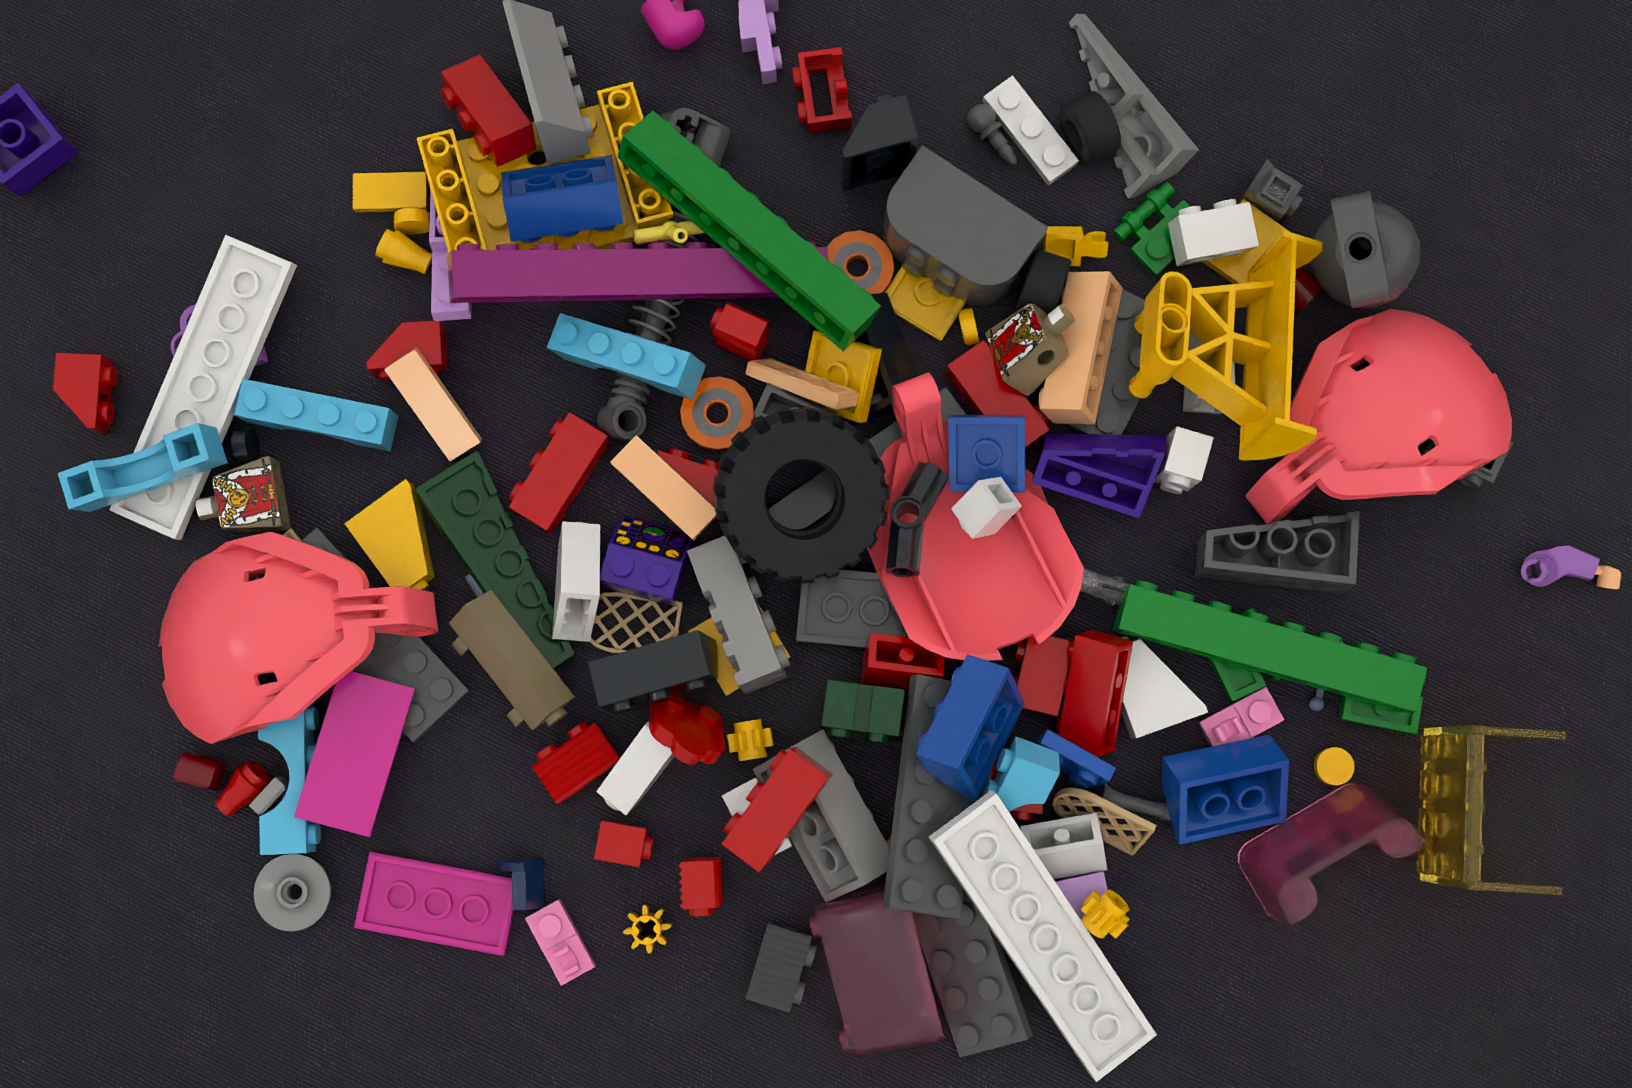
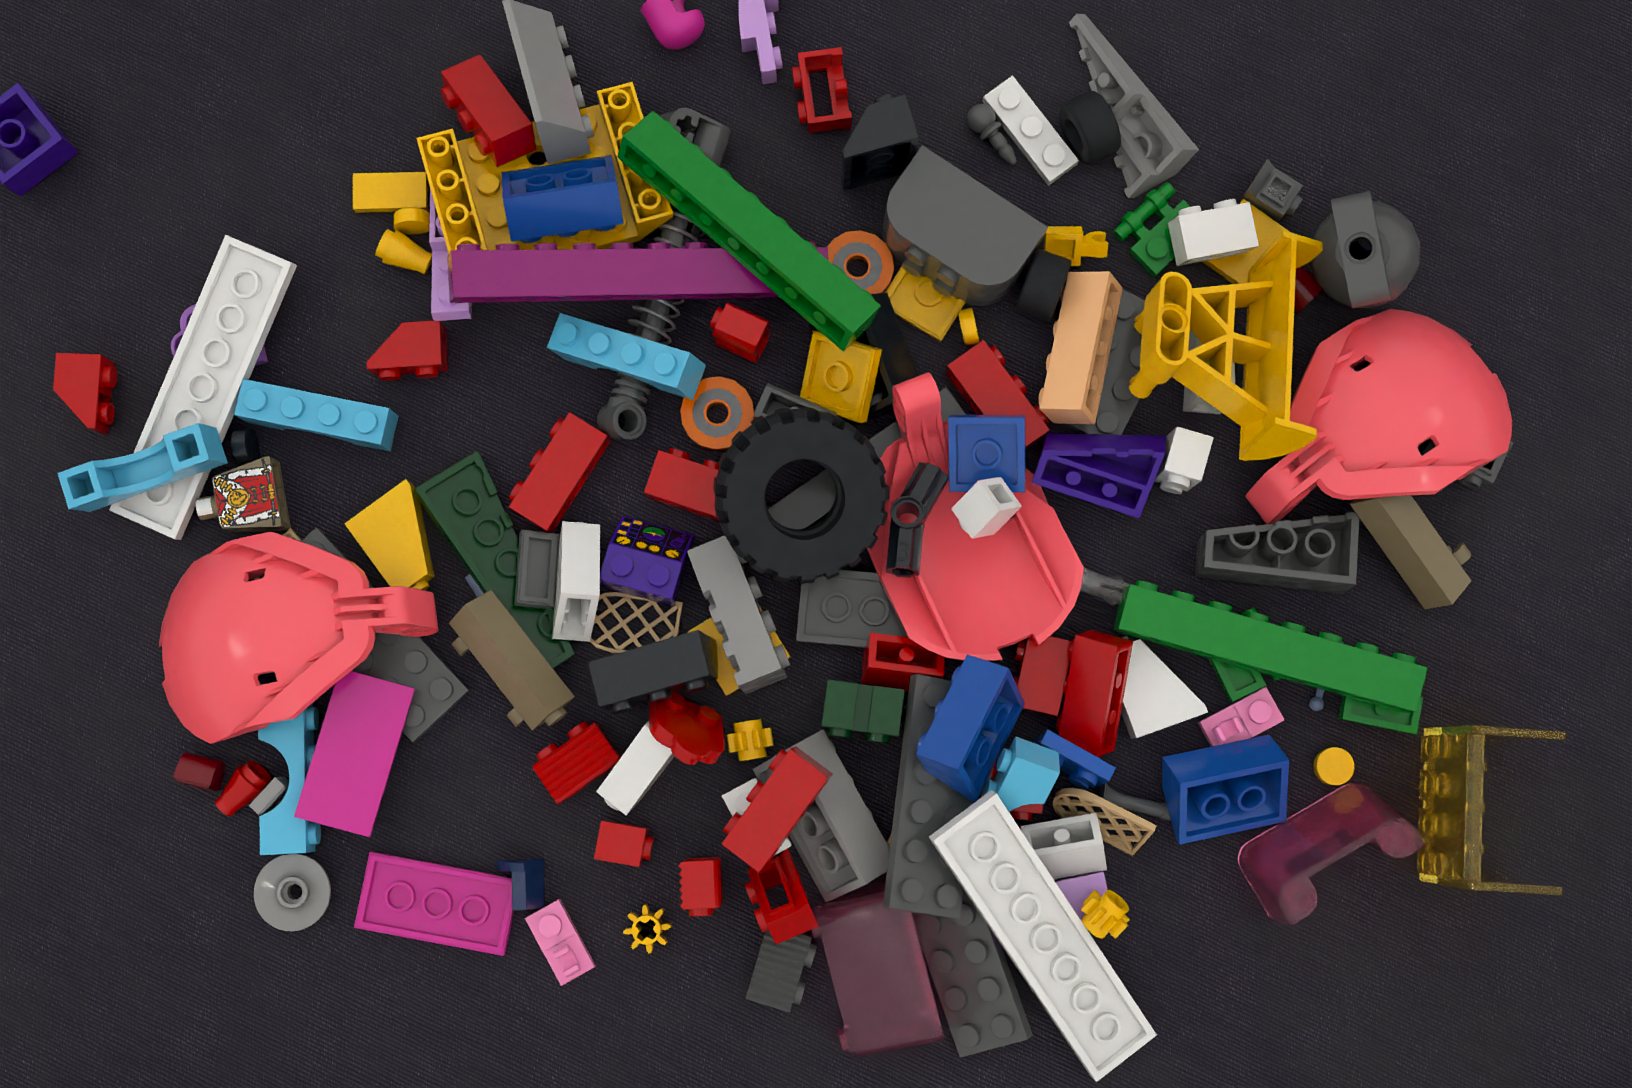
light nougat tile [384,347,482,461] -> none
light nougat tile [610,435,716,541] -> none
light yellow piece [633,220,705,245] -> none
light nougat tile [746,358,859,410] -> none
torso [985,304,1075,396] -> none
medium lavender arm [1521,545,1621,589] -> none
none -> dark grey tile [514,530,559,610]
none -> red window [744,848,819,944]
none -> dark tan brick [1350,495,1471,609]

